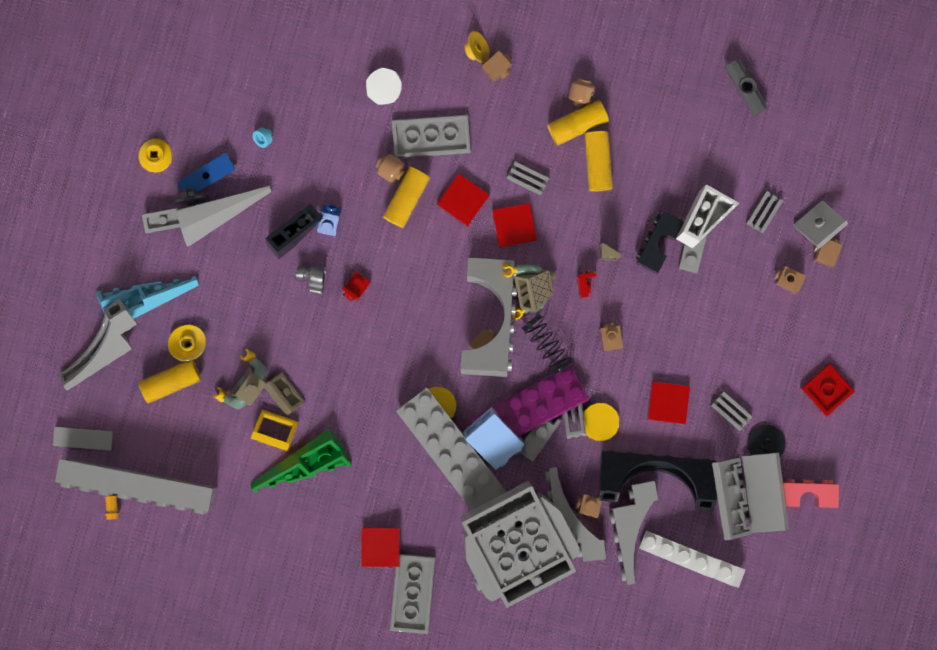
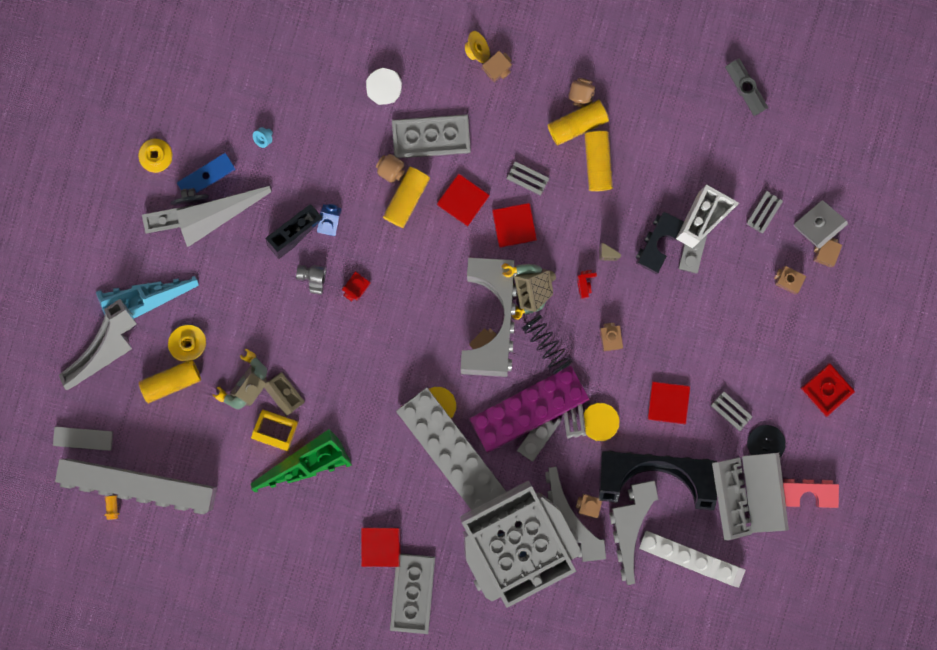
light blue panel [463,407,524,470] -> none

